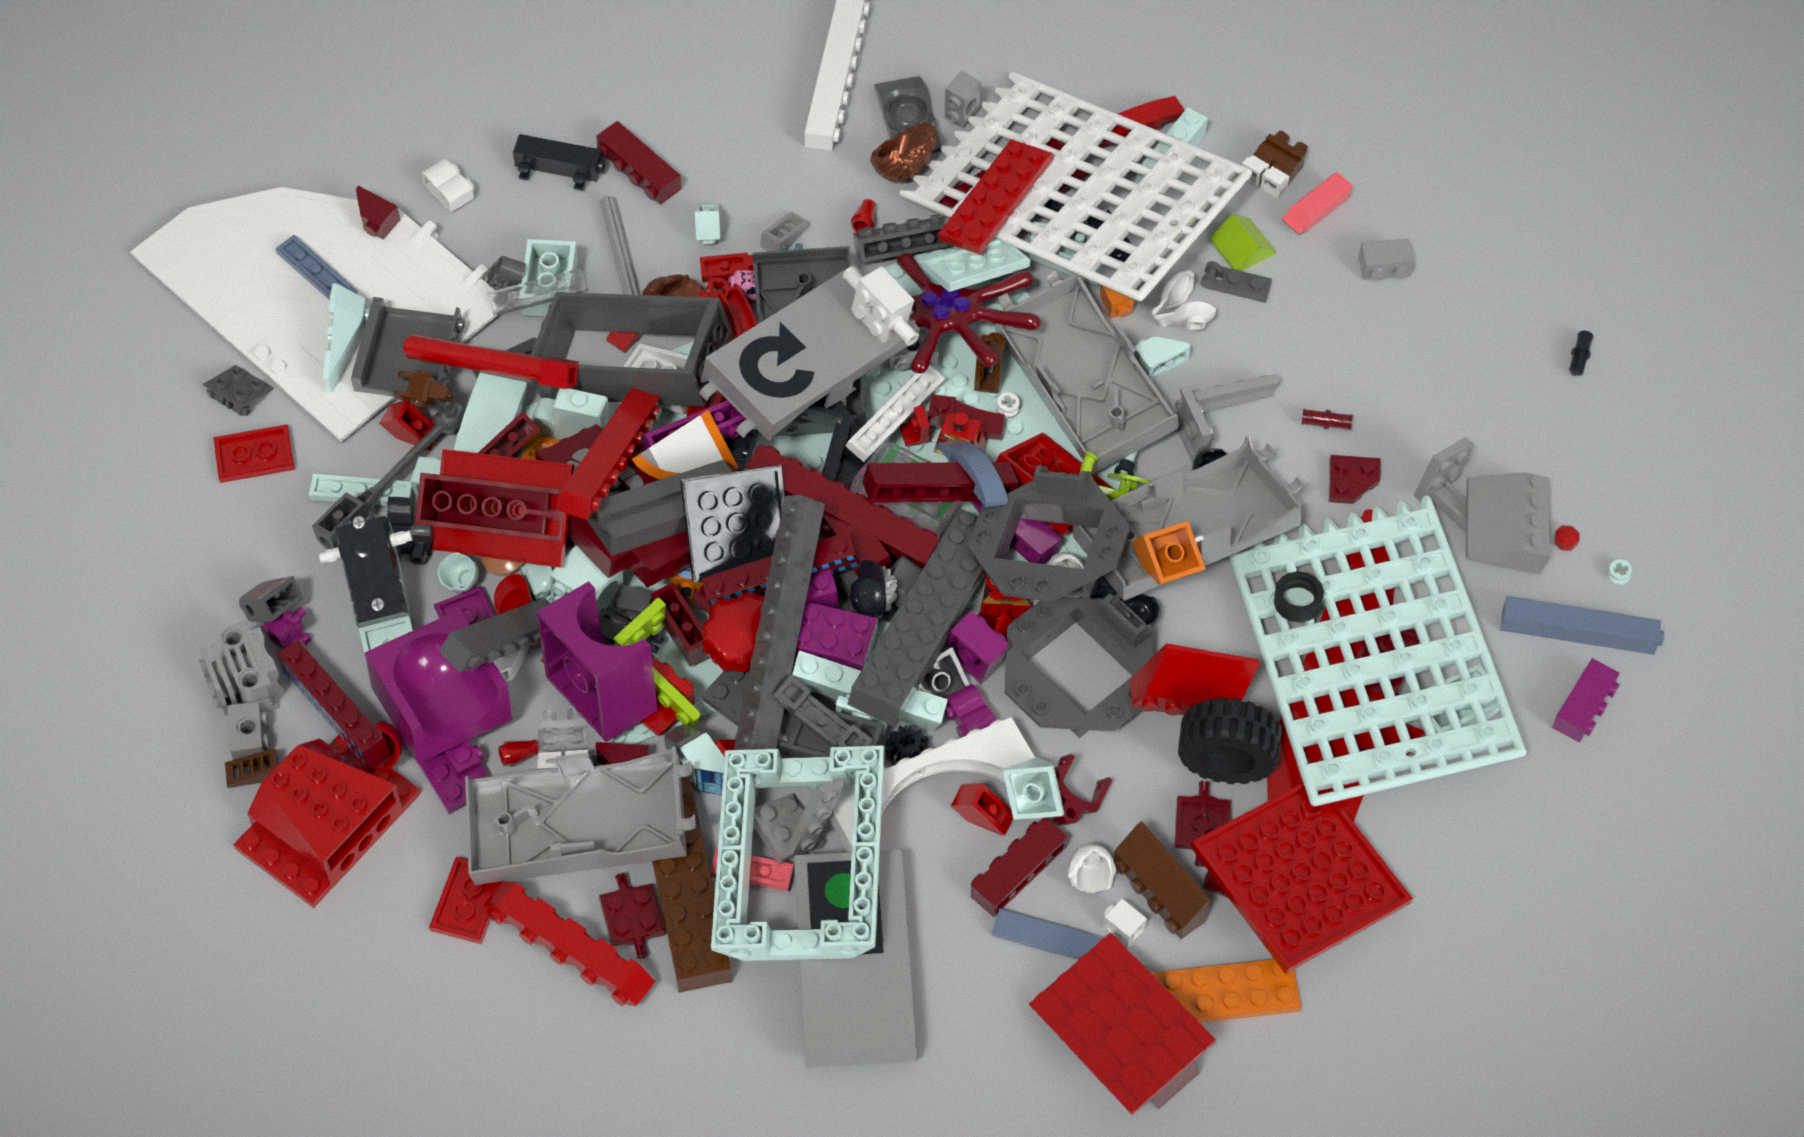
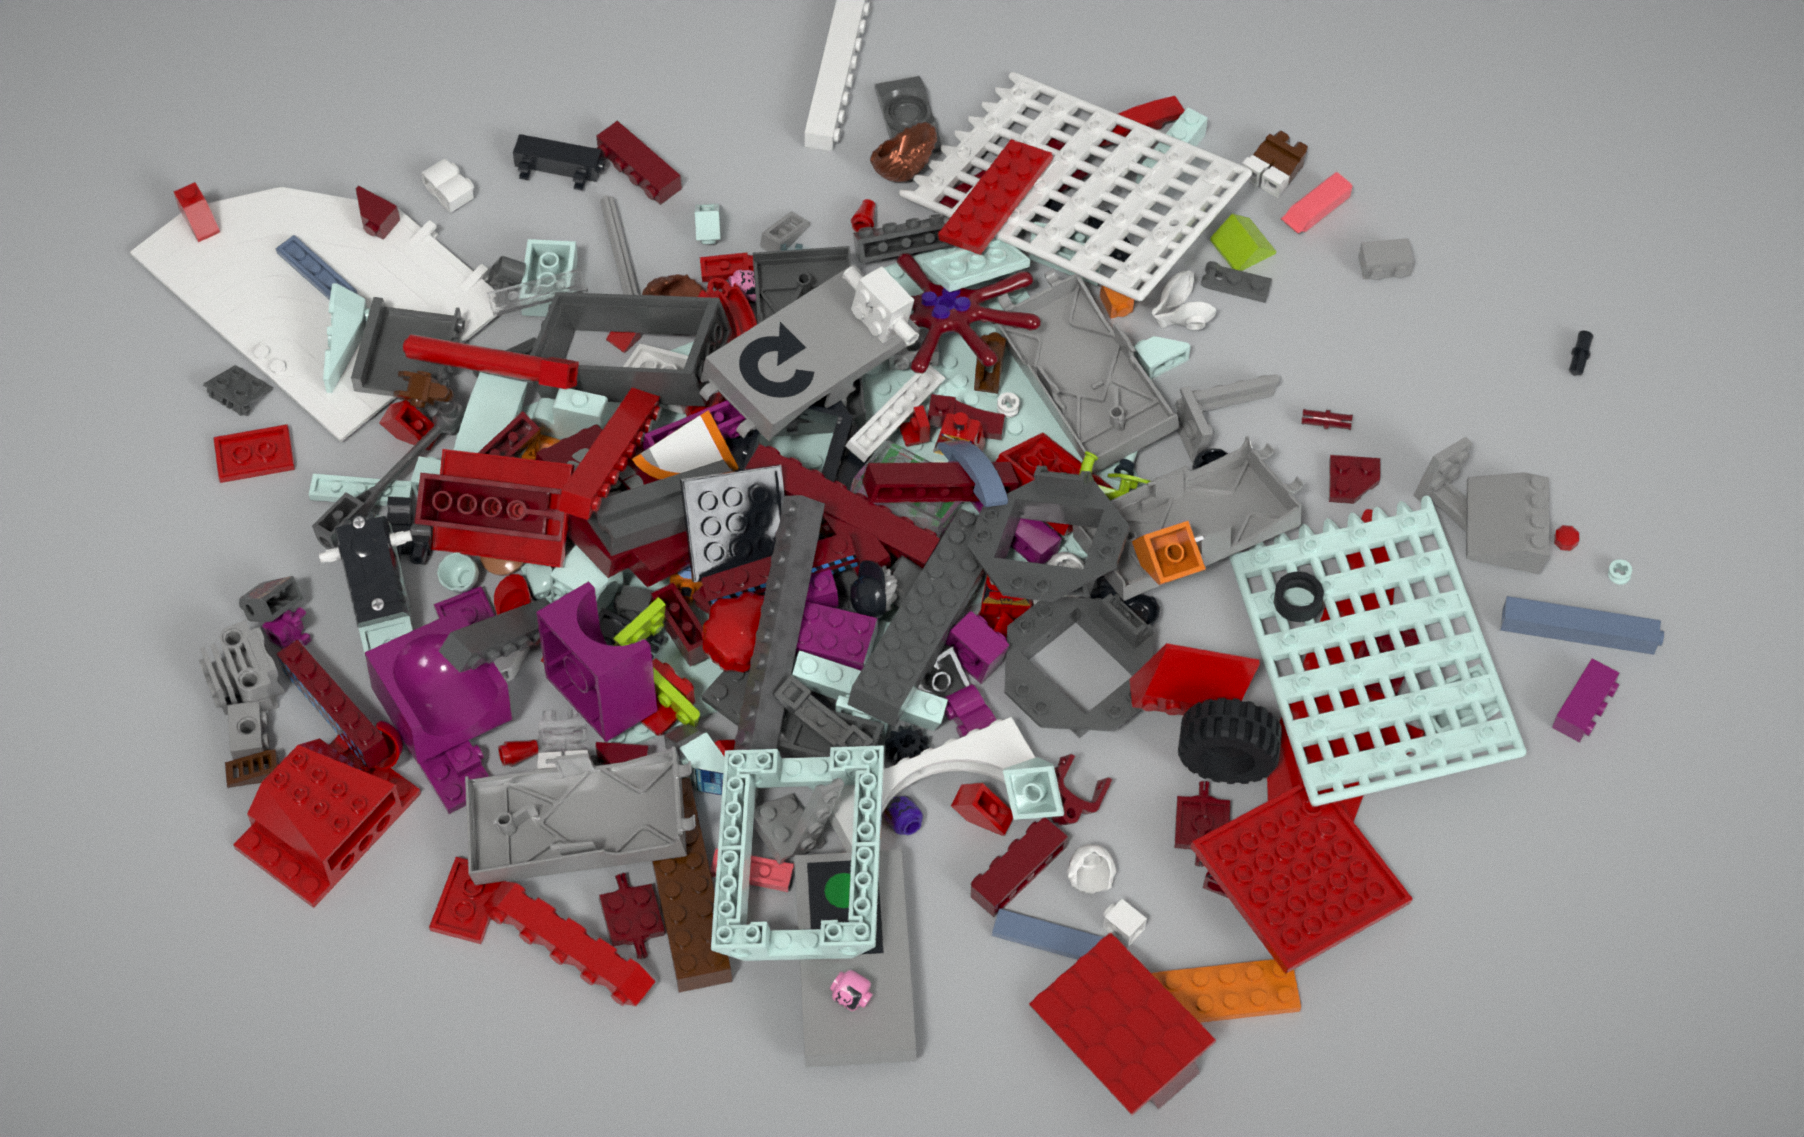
light grey brick [944,71,981,129] -> none
reddish brown slope [1113,821,1211,939] -> none
none -> slope [174,182,220,242]
none -> bright pink head [830,970,873,1011]
none -> dark purple head [884,796,923,835]

